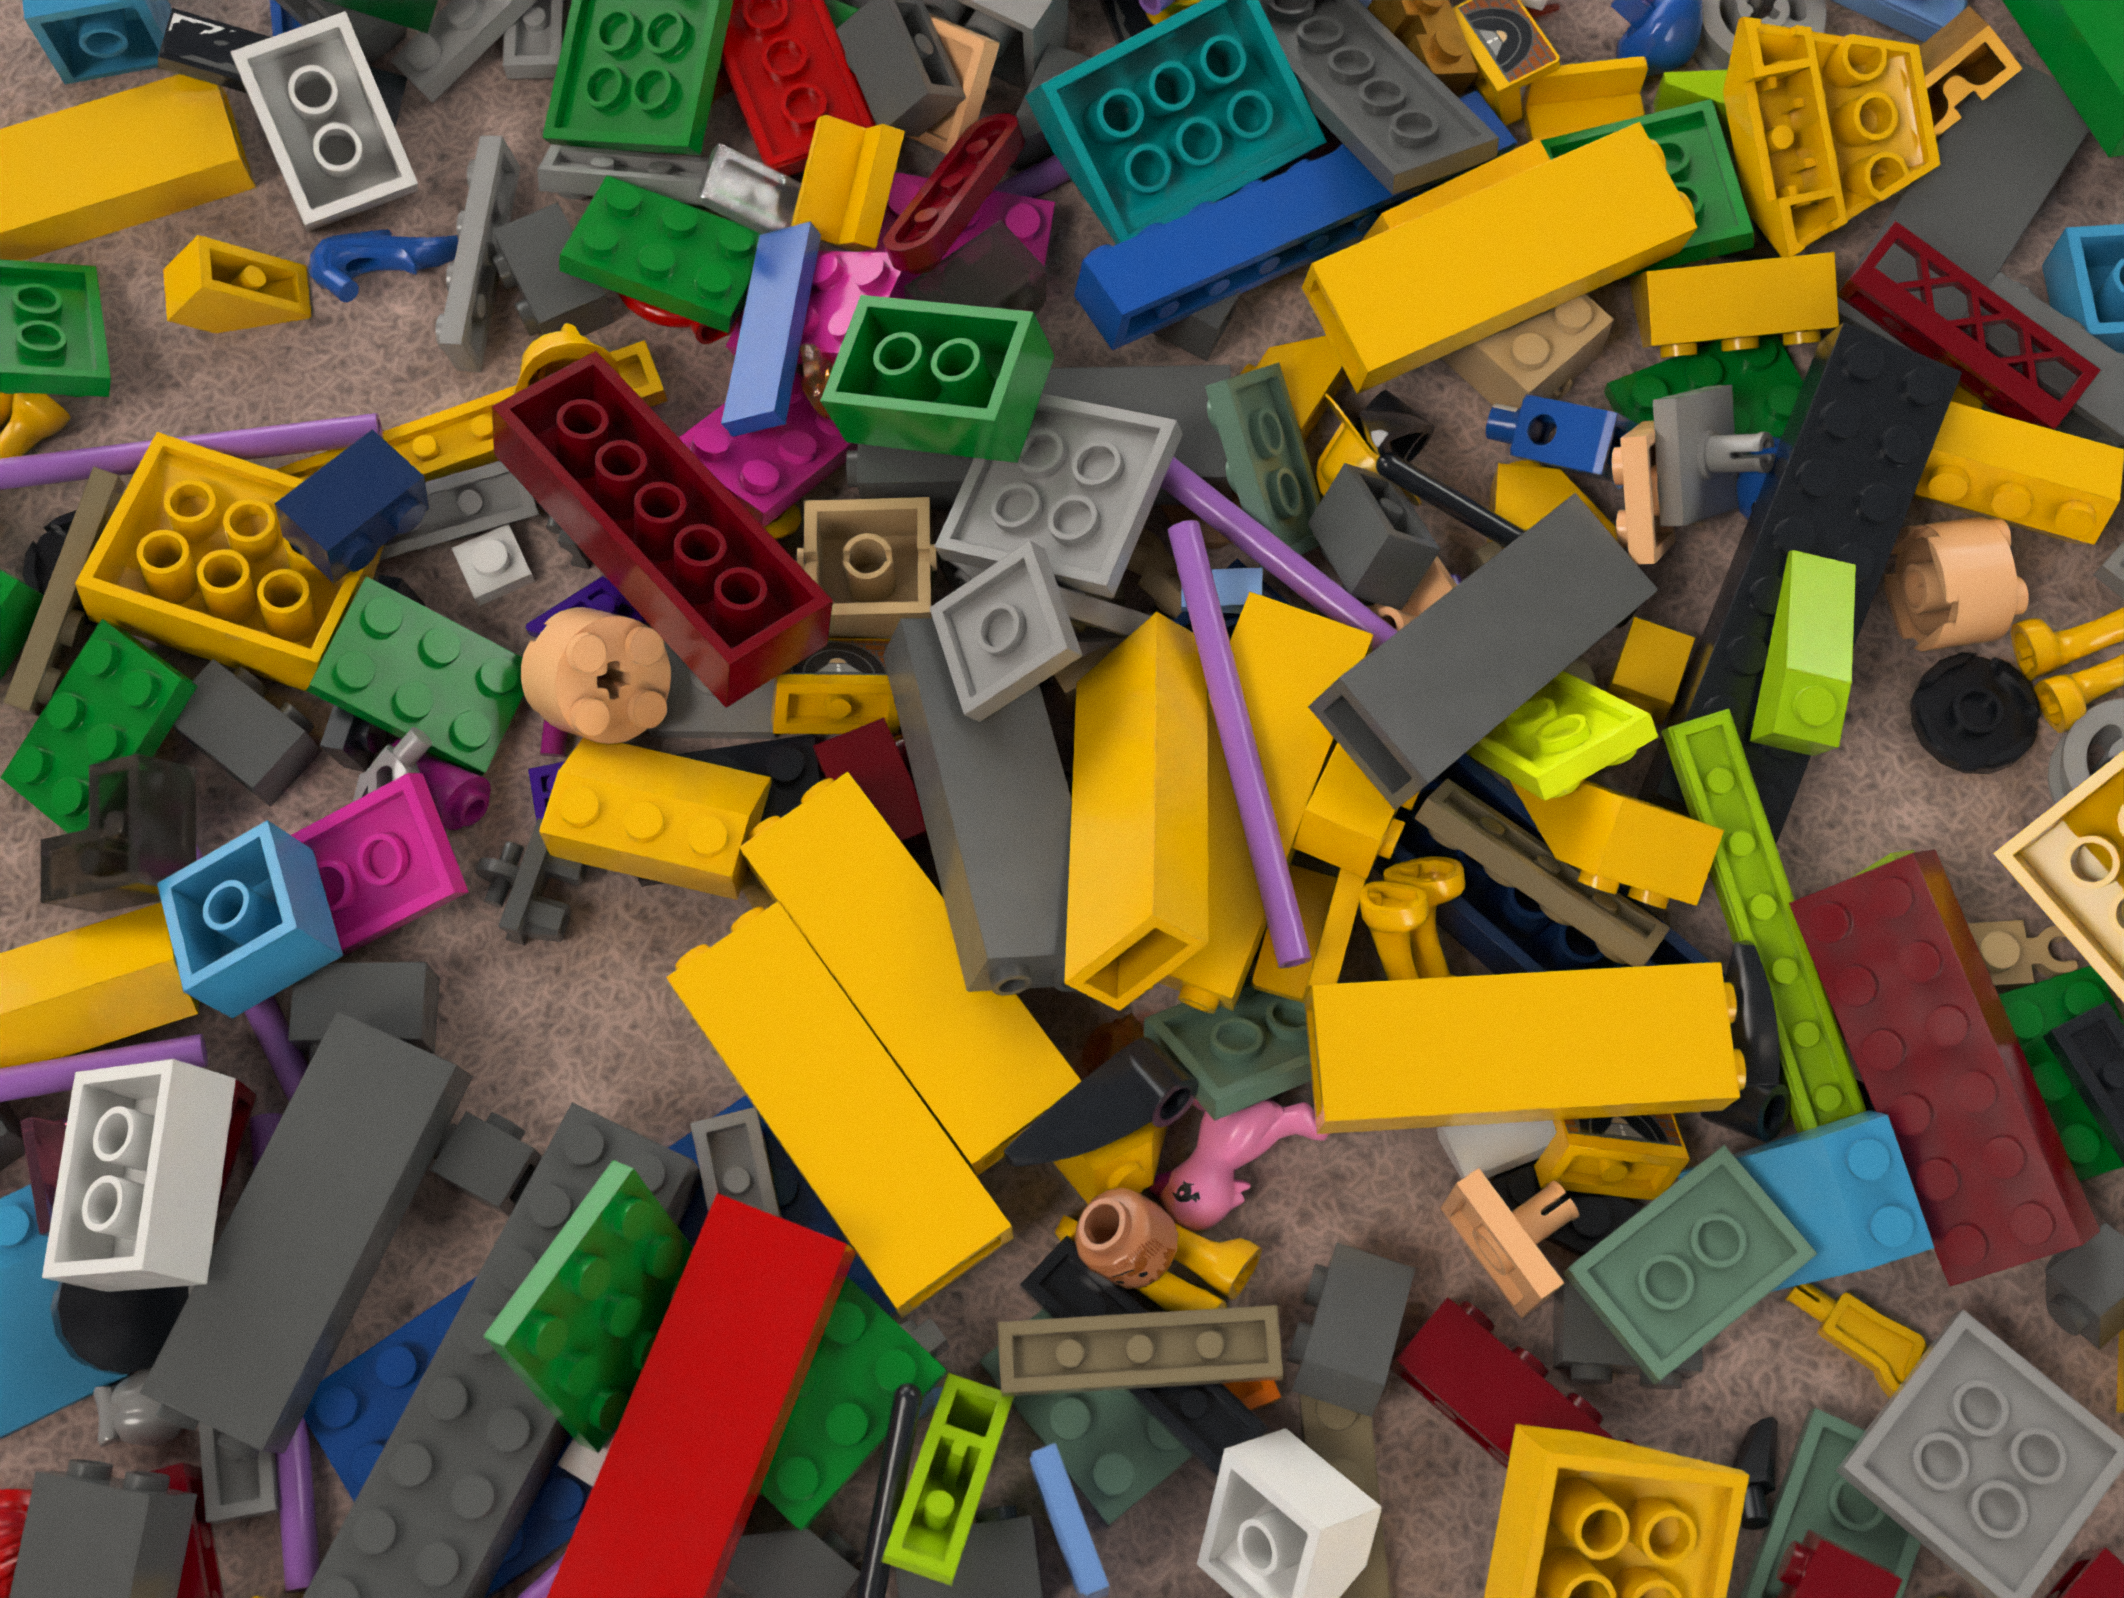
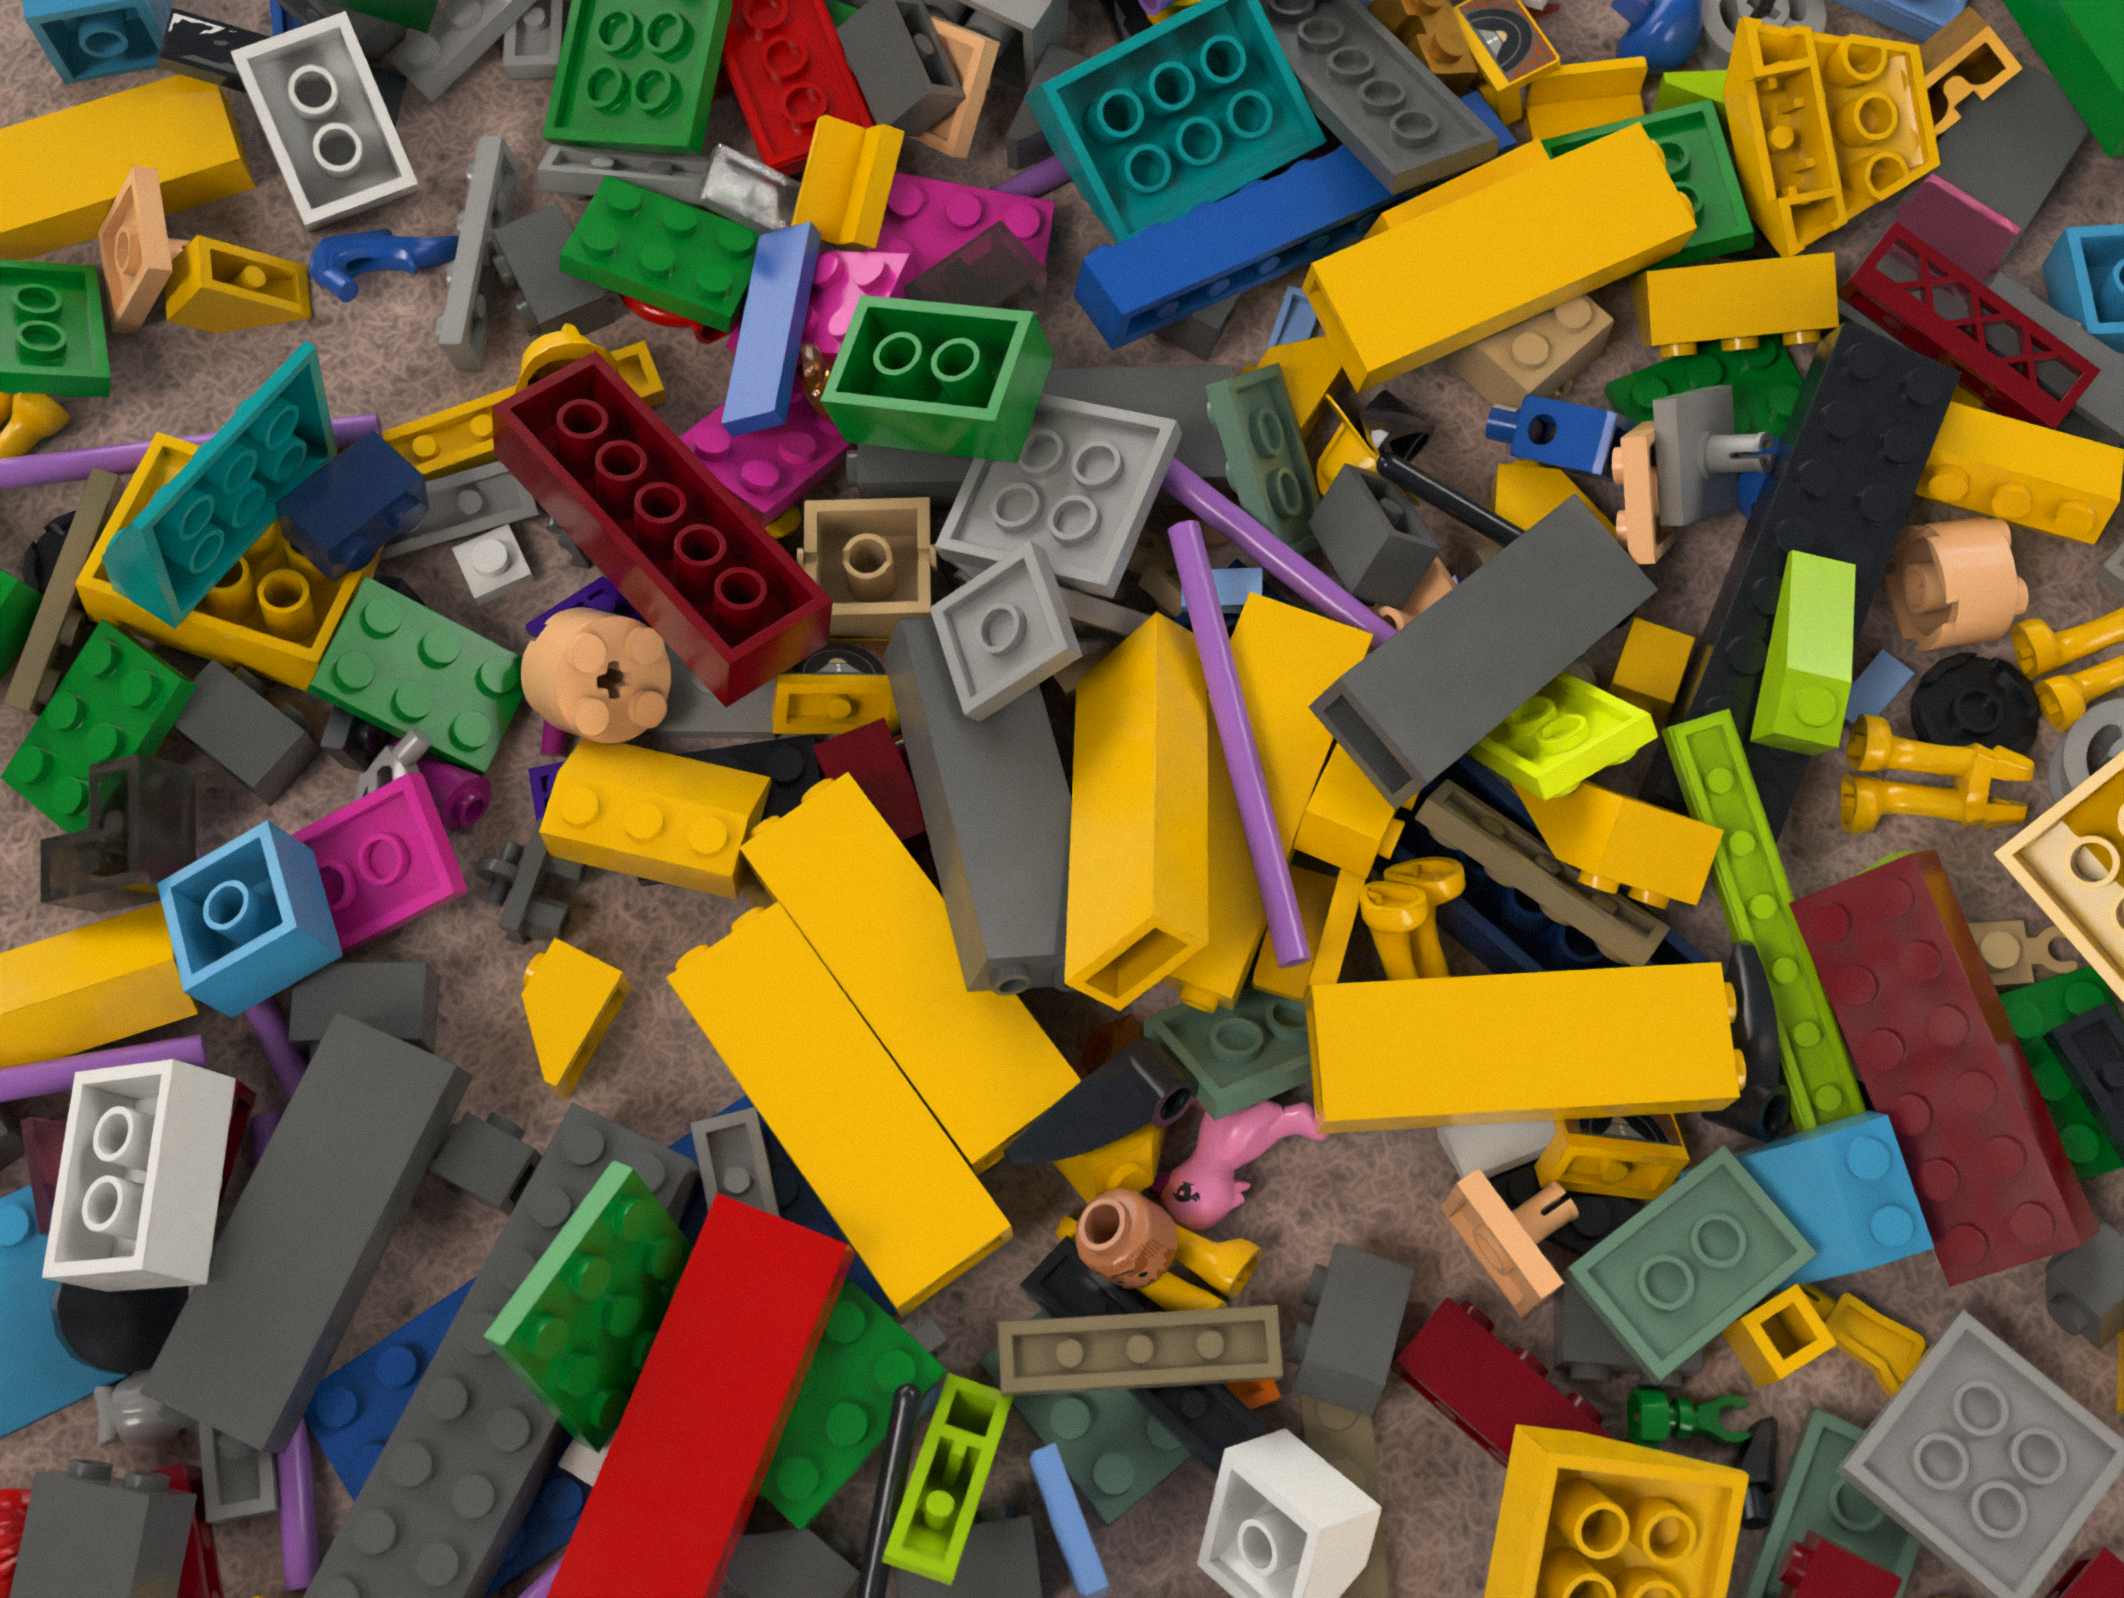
dark red plate [883,113,1025,274] -> none
none -> light nougat tile [98,165,191,334]
none -> teal slope [101,340,337,629]
none -> yellow slope [521,938,632,1101]
none -> light blue piece [1266,285,1318,351]
none -> green piece [1627,1387,1752,1450]
none -> yellow brick [1721,1283,1837,1388]
none -> yellow piece [1840,714,2035,835]
none -> light blue piece [1844,649,1914,727]
none -> clear pink piece [1877,172,2022,303]

